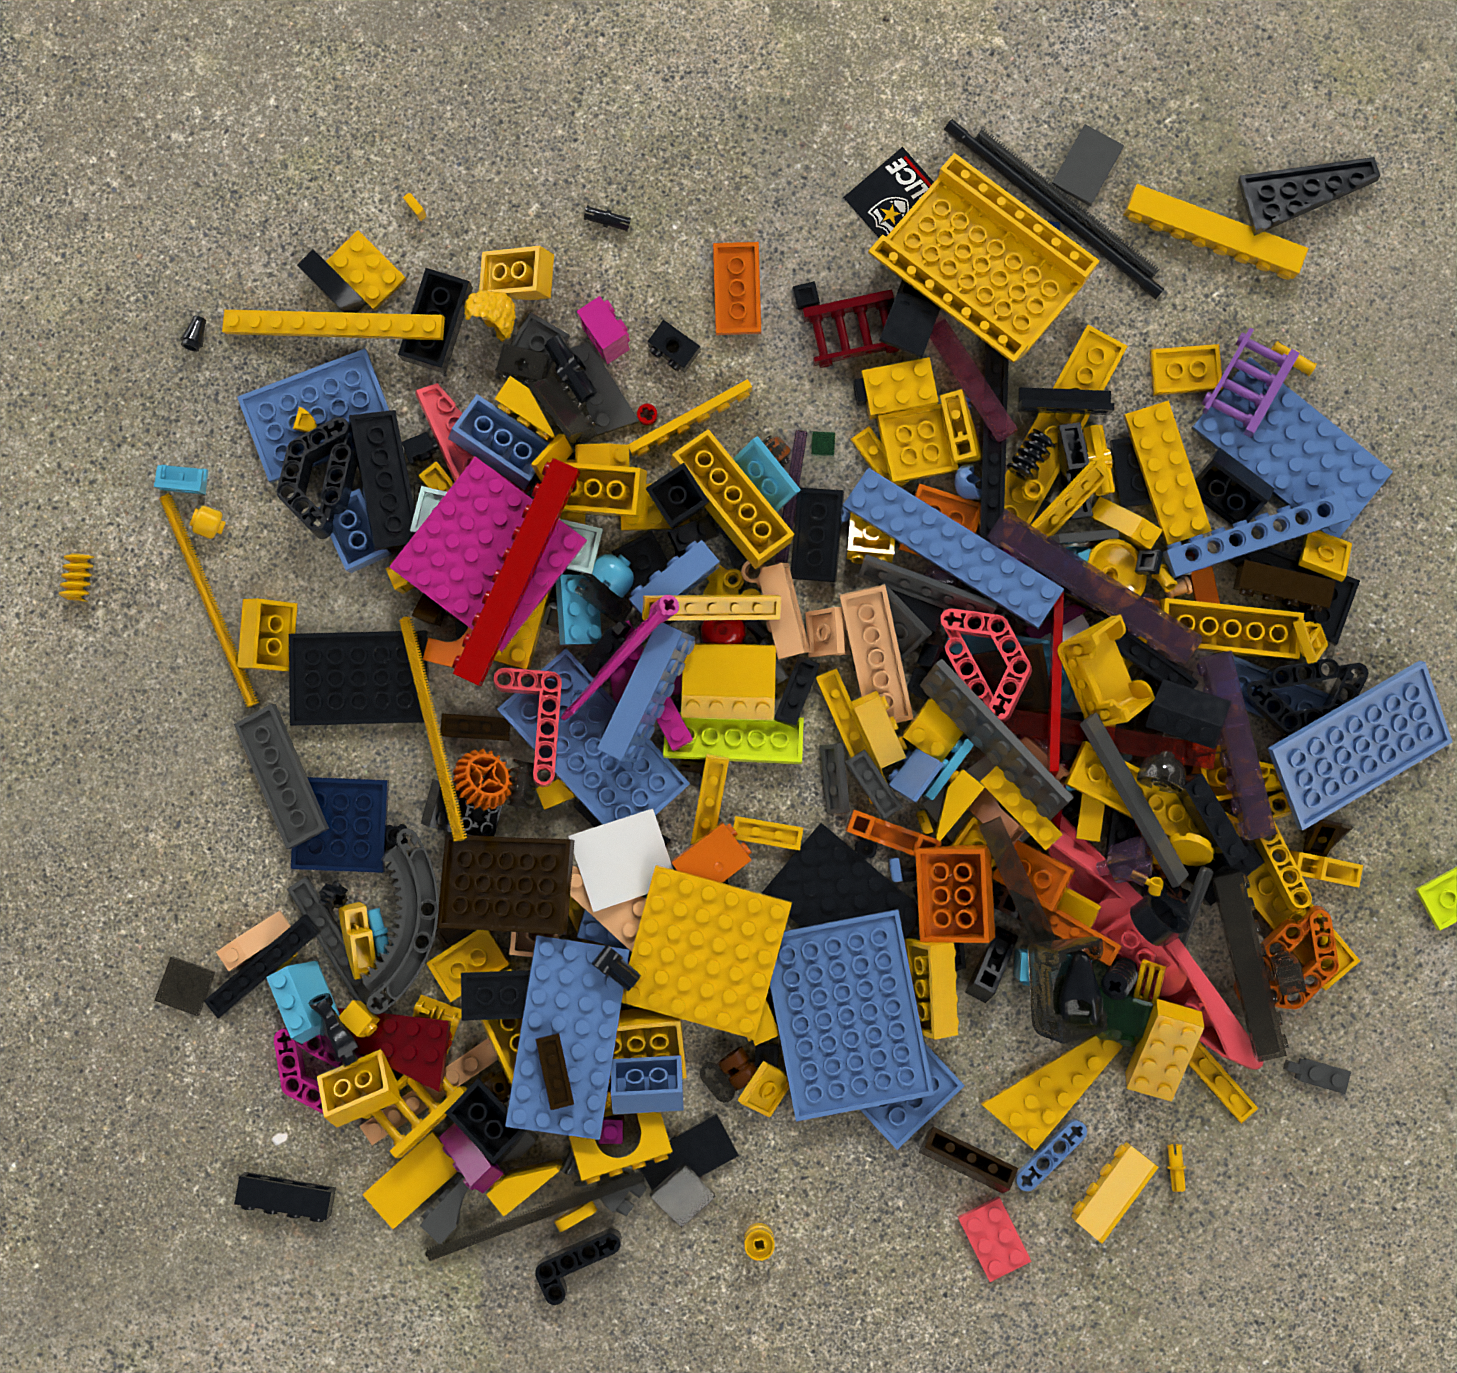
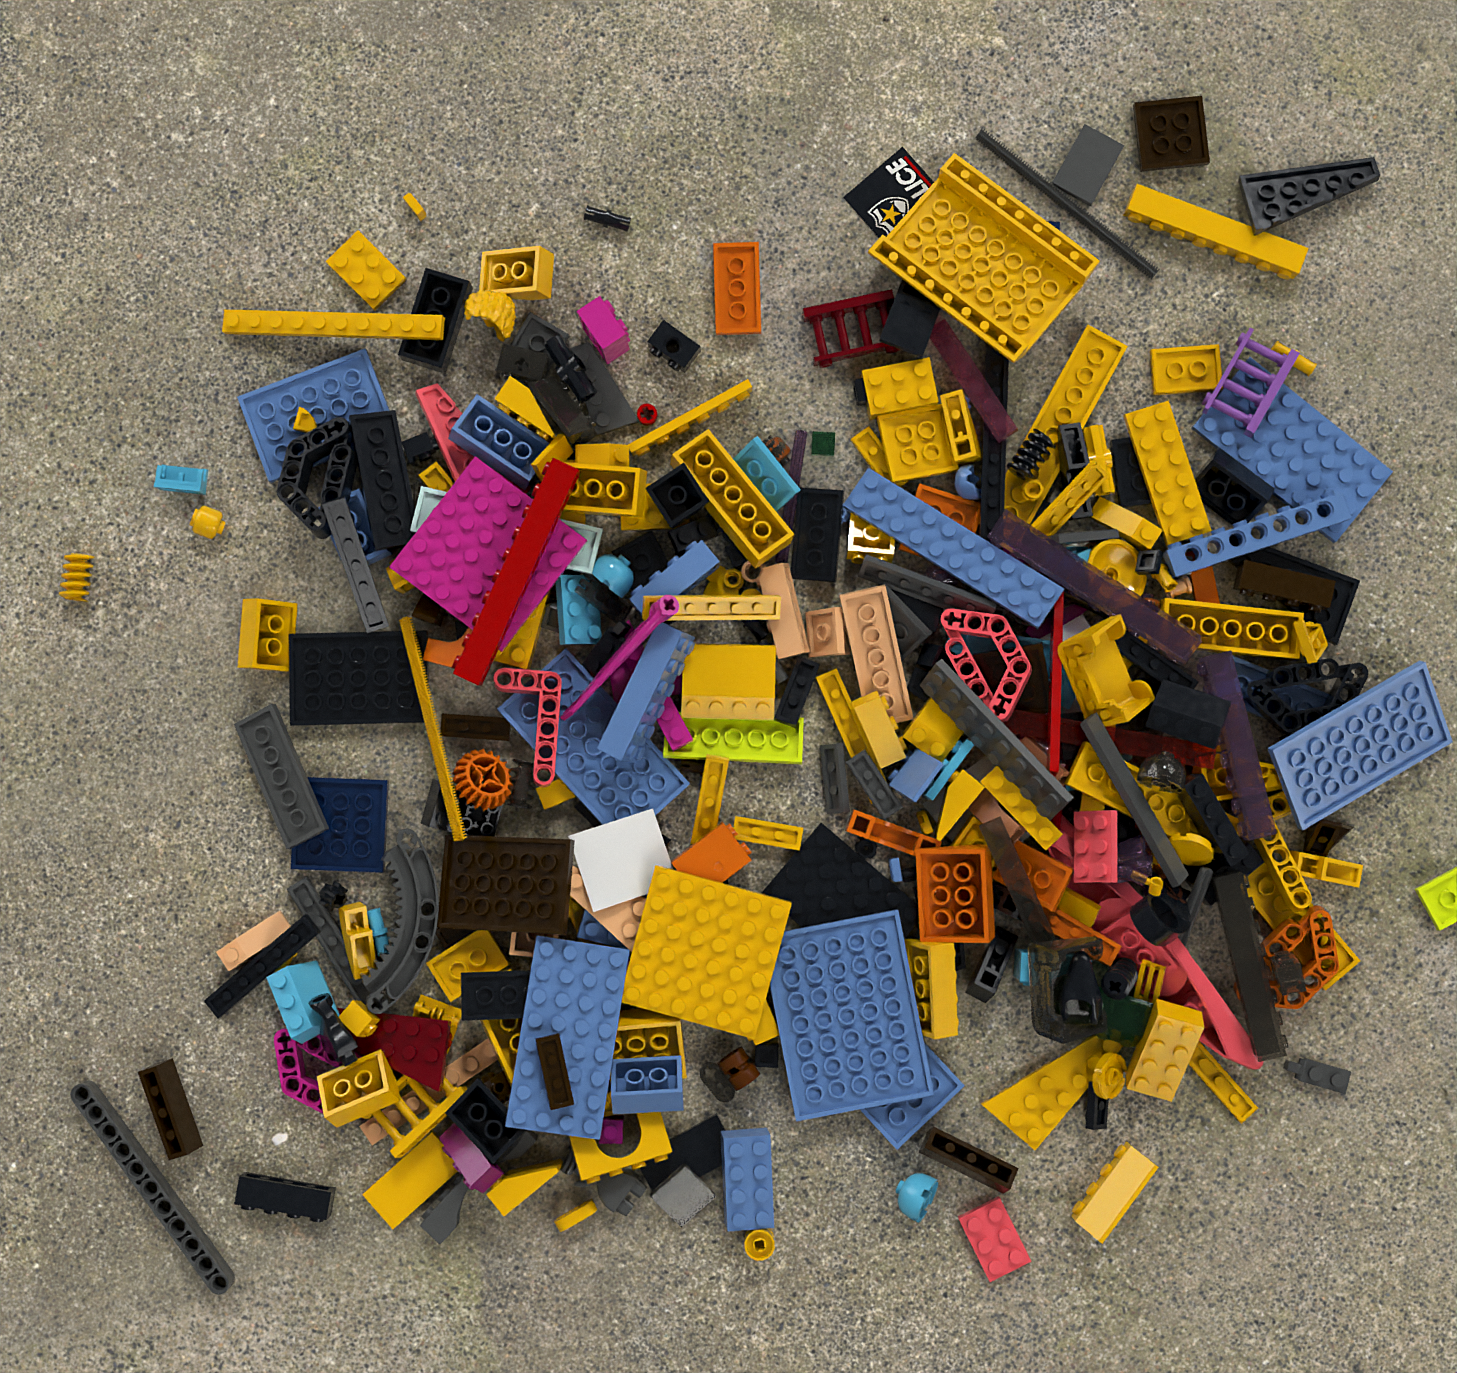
clear smoke tile [154,956,216,1016] -> none
yellow axle [159,493,259,708] -> none
black cone [180,316,206,352] -> none
black slope [297,249,367,313] -> none
black plate [386,824,408,847] -> none
clear smoke axle [425,1168,644,1261] -> none
black beam [535,1228,622,1305] -> none
black piece [592,945,641,991] -> none
red cylinder [700,620,746,644] -> none
yellow tile [738,1061,790,1118] -> none
black tile [792,281,820,310] -> none
black piece [944,119,1164,300] -> none
medium blue beam [1015,1119,1087,1191] -> none
black fence [1017,387,1115,415] -> none
yellow axle [1167,1144,1186,1192] -> none
yellow plate [1299,530,1352,582] -> none
none -> dark grey beam [70,1080,235,1295]
none -> dark brown brick [138,1058,204,1160]
none -> black plate [322,495,389,633]
none -> medium blue brick [720,1128,774,1232]
none -> medium azure cylinder [896,1173,938,1223]
none -> coral plate [1074,810,1117,883]
none -> black plate [1085,1081,1109,1130]
none -> yellow tile [1092,1052,1127,1100]
none -> dark brown plate [1133,96,1210,172]

